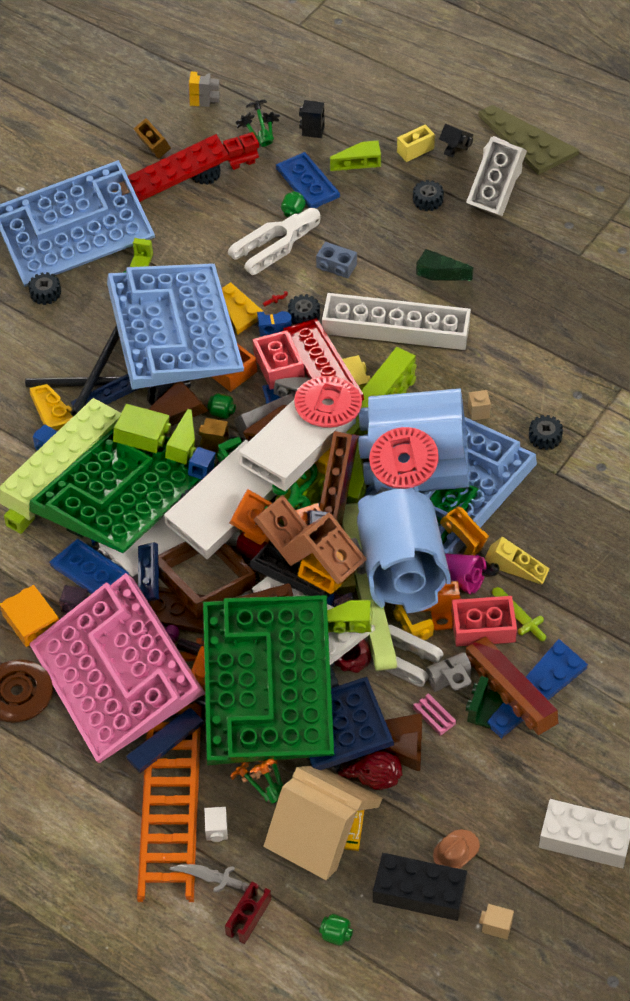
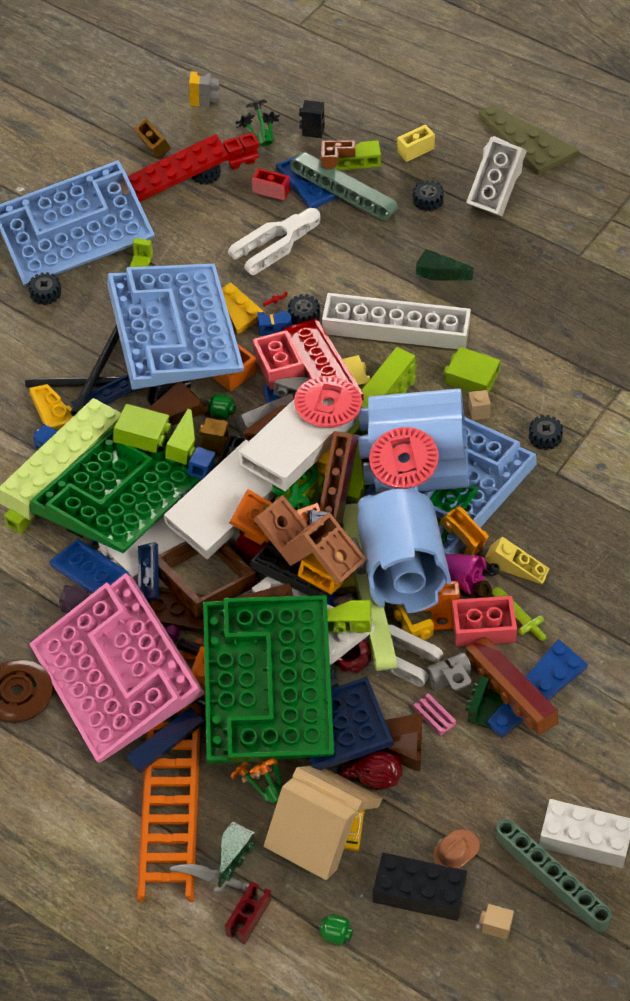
light orange brick [0,585,59,647] -> none
white brick [205,807,228,842] -> none
green bracket [217,437,242,463] -> none
green head [281,191,306,218] -> none
sand blue brick [316,242,357,278] -> none
black brick [439,124,474,158] -> none
none -> clear green slope [218,822,255,888]
none -> red brick [252,168,290,201]
none -> sand green beam [290,152,398,220]
none -> dark orange brick [321,140,356,169]
none -> lime brick [443,347,501,393]
none -> dark brown tile [473,580,492,598]
none -> sand green beam [495,819,612,932]

